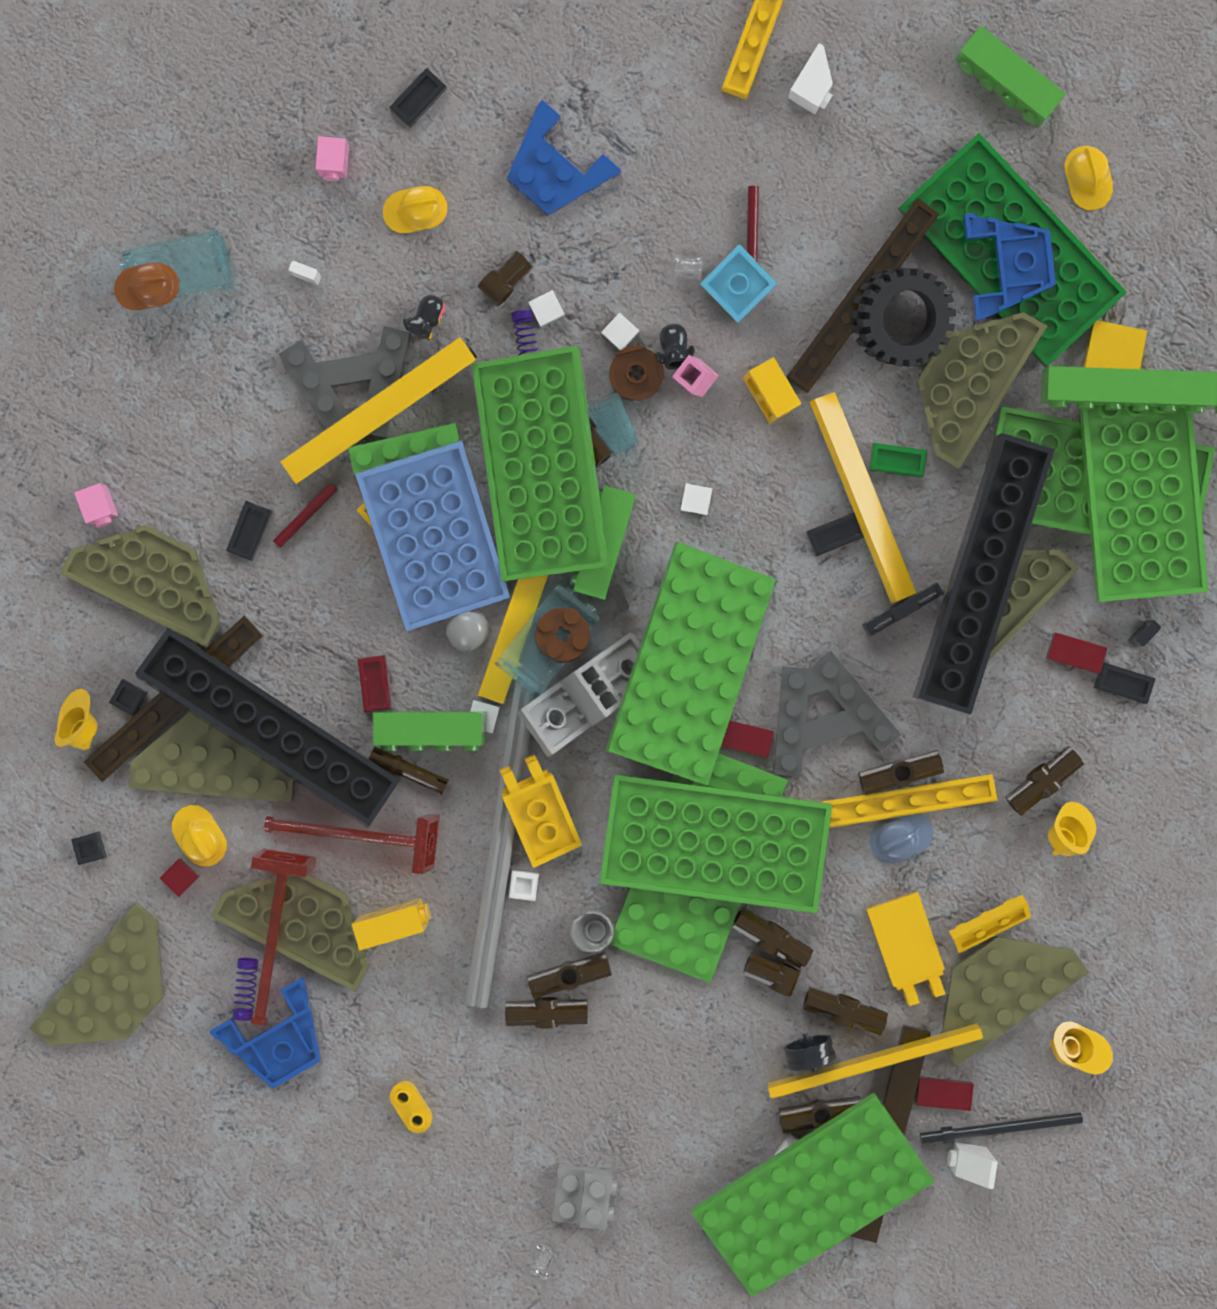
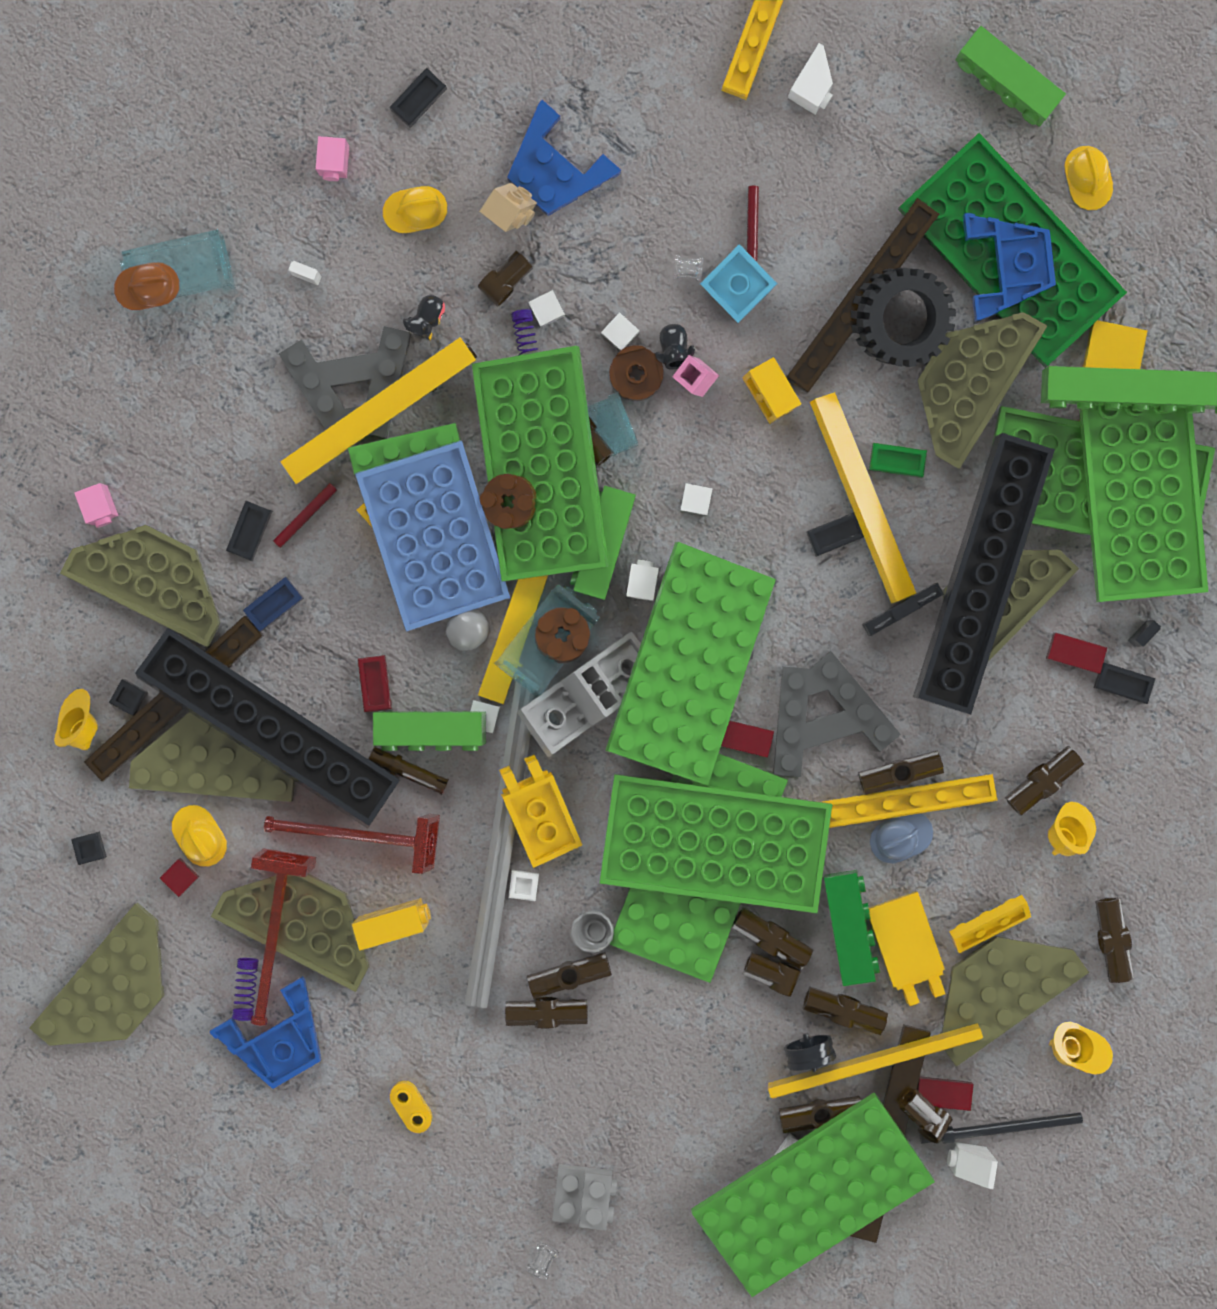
none -> dark blue tile [243,577,304,632]
none -> tan brick [479,183,537,232]
none -> reddish brown plate [480,473,537,529]
none -> white brick [626,560,659,601]
none -> green brick [824,870,880,986]
none -> dark brown piece [899,1089,953,1144]
none -> dark brown piece [1095,897,1134,983]

